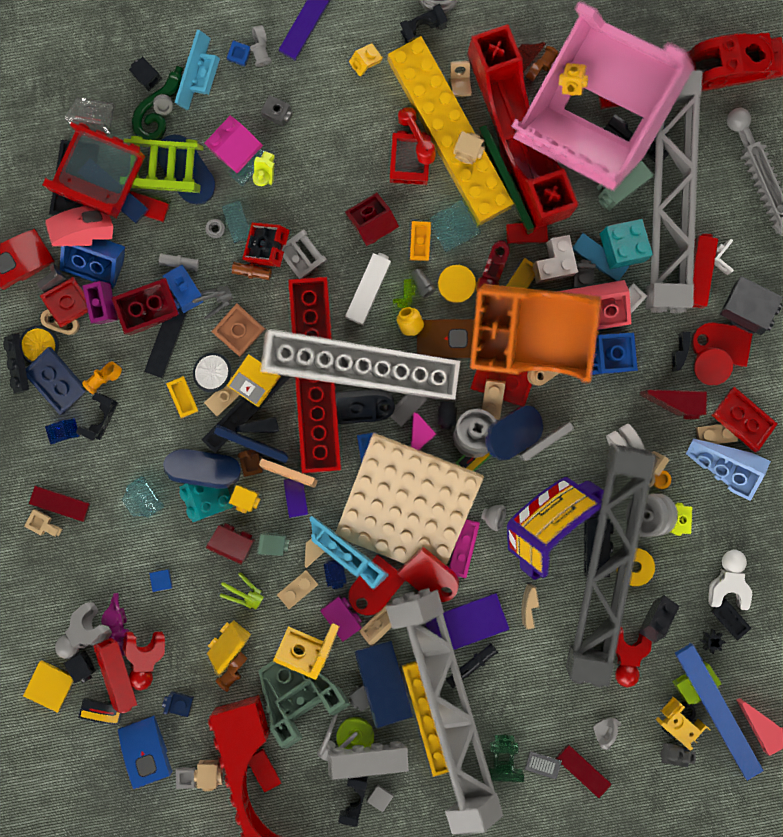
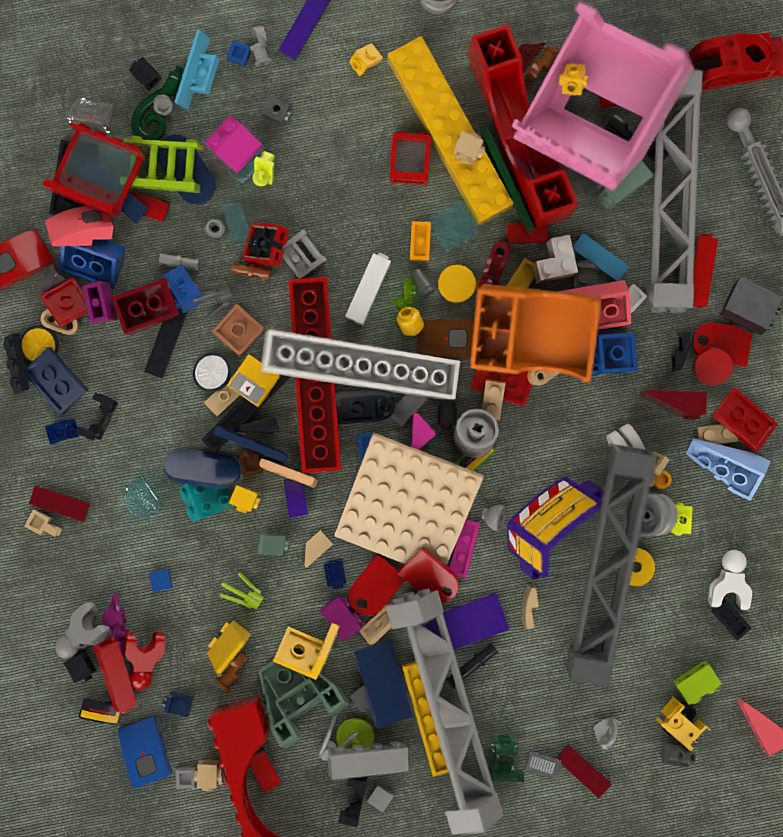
yellow tile [23,660,73,713] -> none
light orange connector [82,361,122,394] -> none
yellow tile [166,376,199,418] -> none
dark red slope [206,523,255,564] -> none
tan plate [277,569,319,609] -> none
medium azure wedge [310,516,389,589] -> none
dark red slope [345,193,399,246] -> none
red piece [397,107,436,165] -> none
black piece [400,4,448,44] -> none
tan bracket [451,61,472,97] -> none
dark blue tile [485,405,543,460] -> none
light grey tile [518,422,574,461] -> none
black brick [584,518,614,578] -> none
teal brick [600,219,653,270] -> none
red piece [615,627,652,688] -> none
black brick [639,595,680,643] -> none
blue tile [675,643,763,781] -> none
black gear [699,629,726,654] -> none
white bracket [714,239,734,275] -> none

